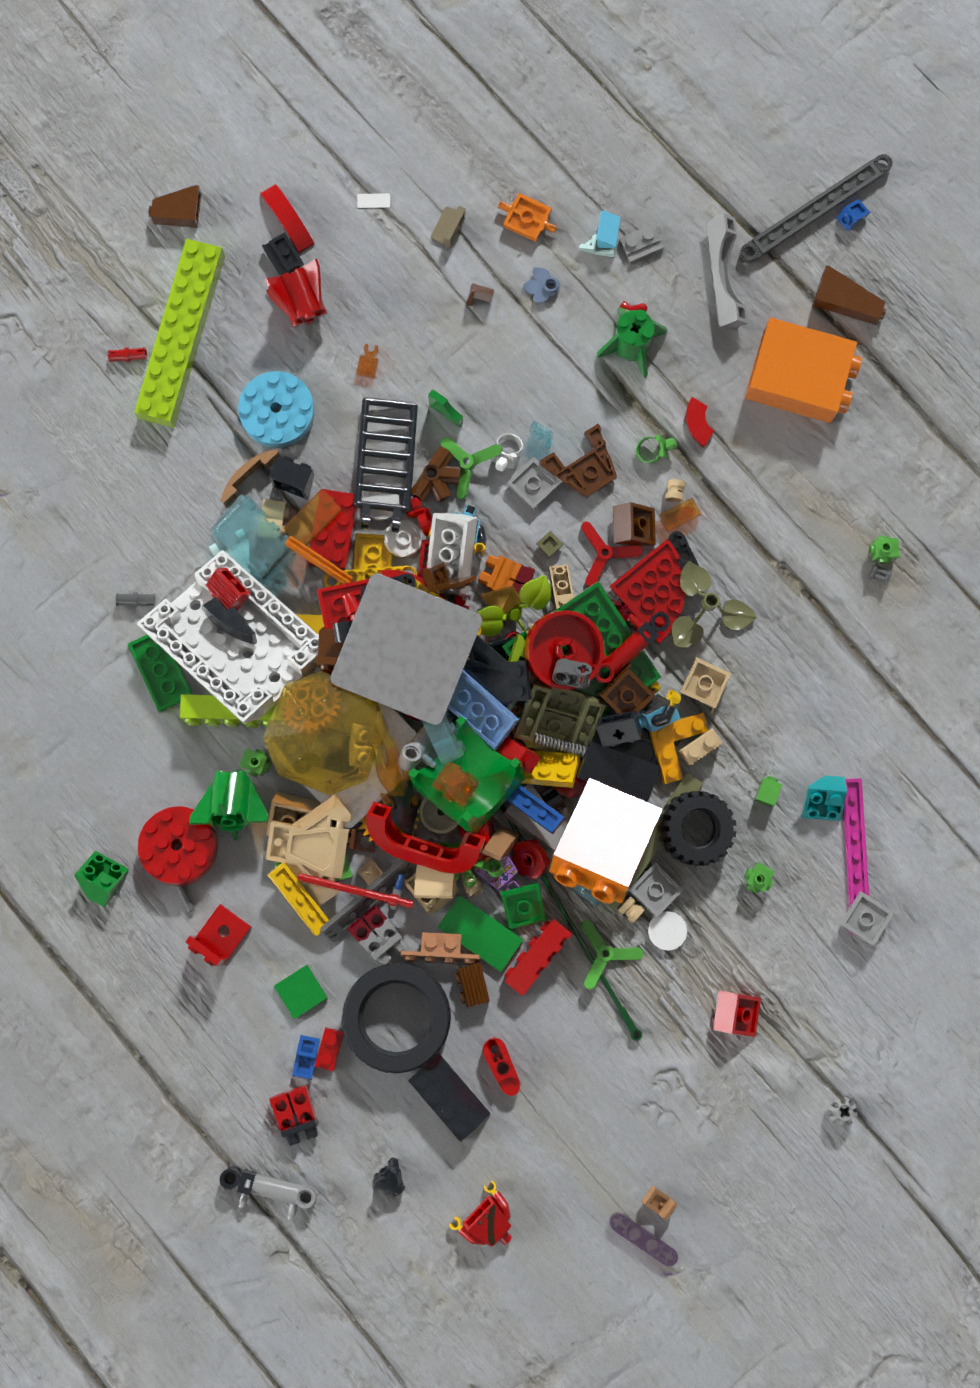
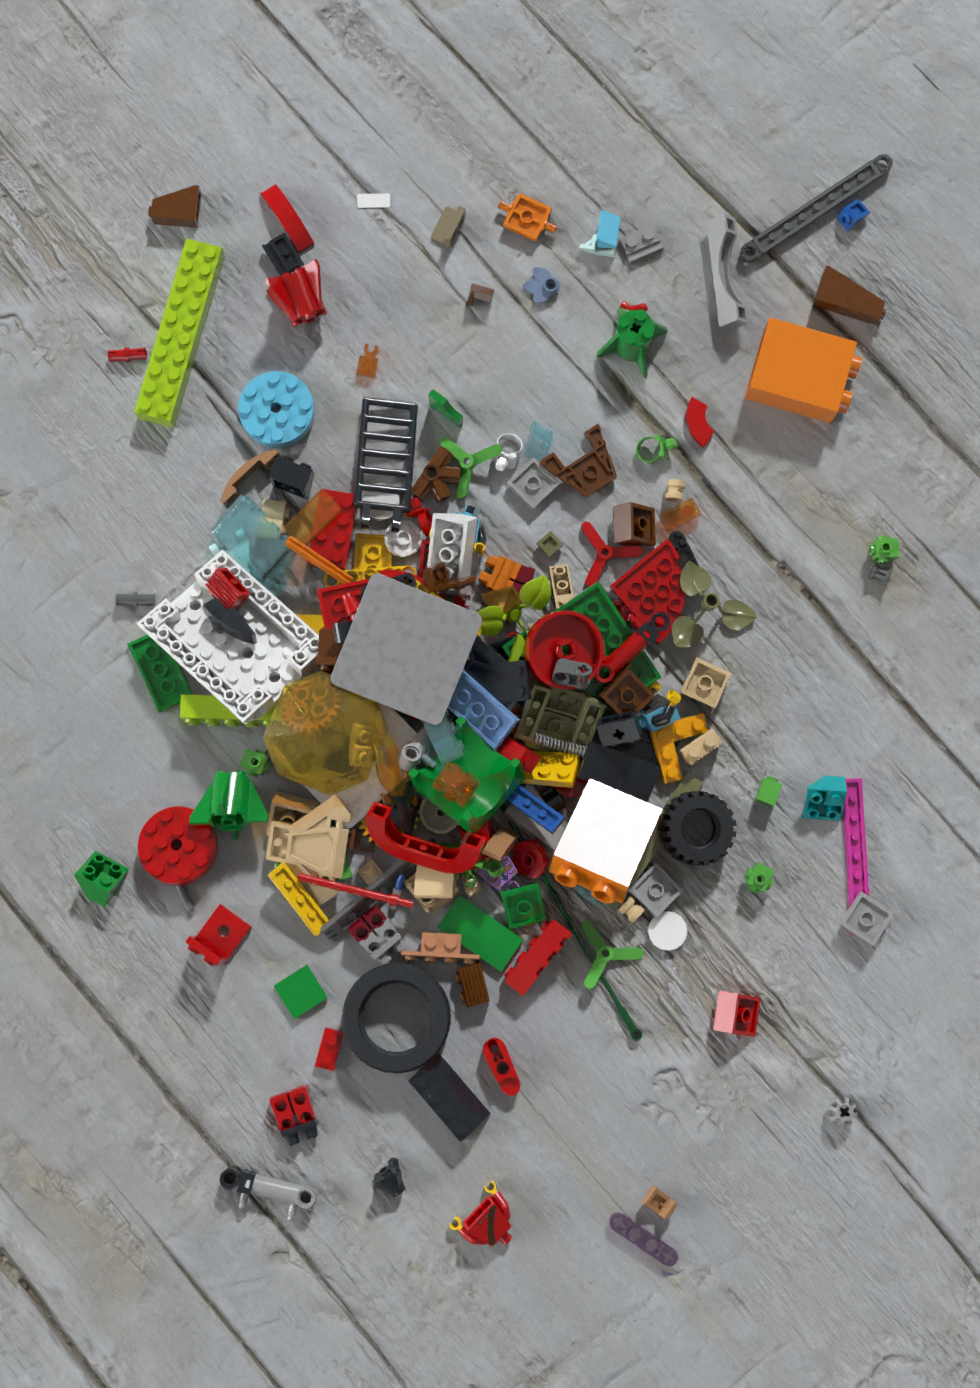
blue slope [292,1035,320,1080] -> none

